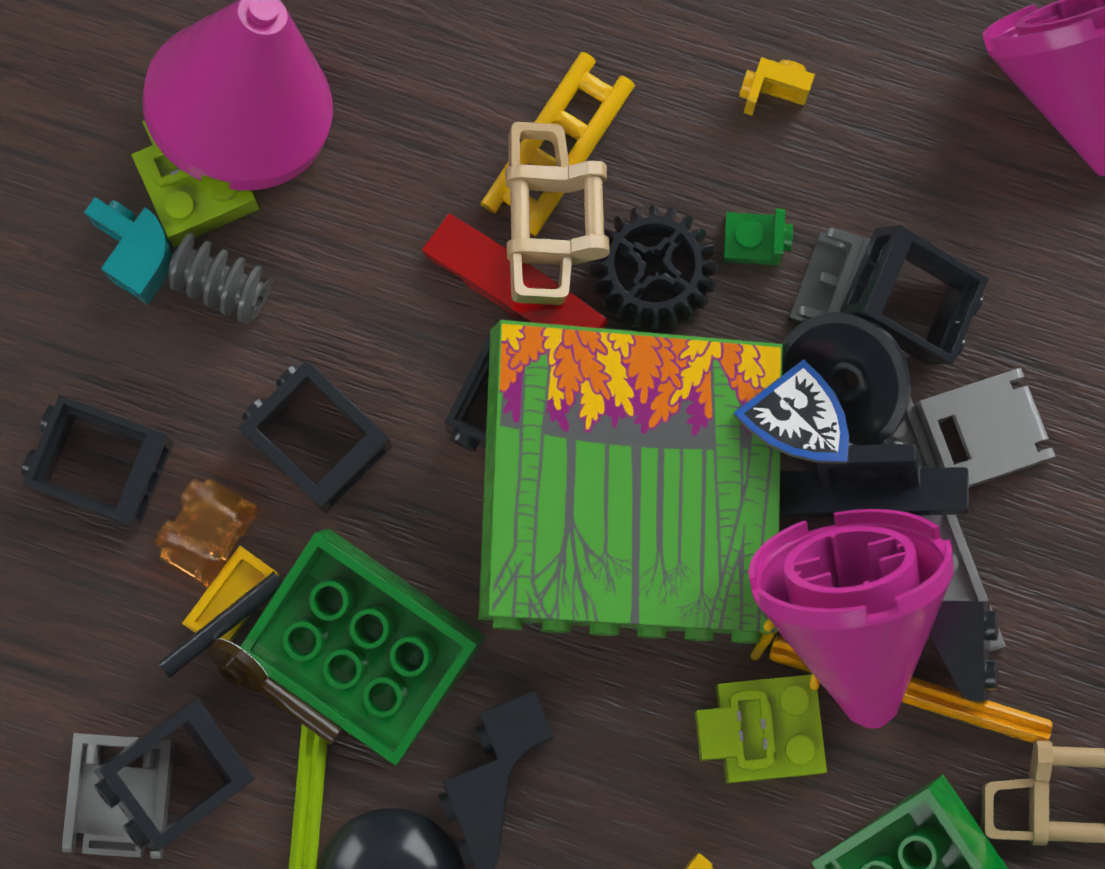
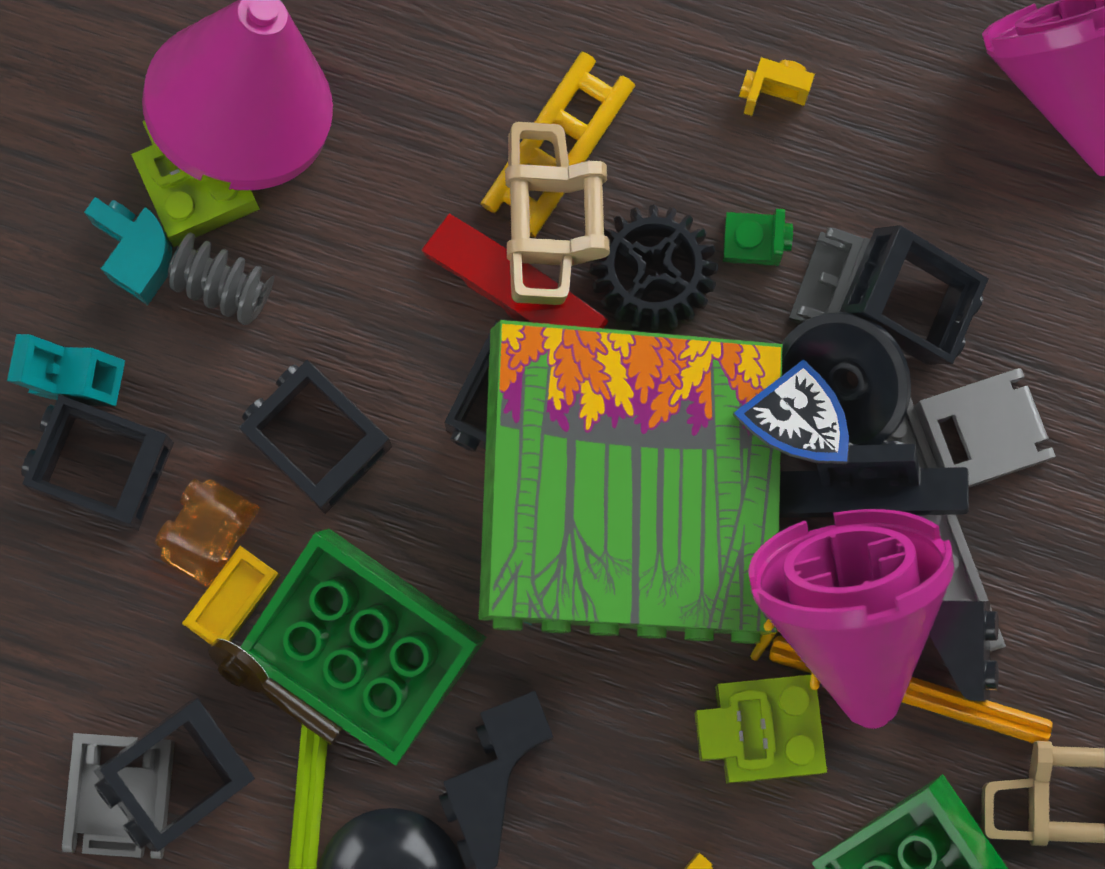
black bar [158,571,282,678] -> none
none -> teal brick [7,334,125,406]

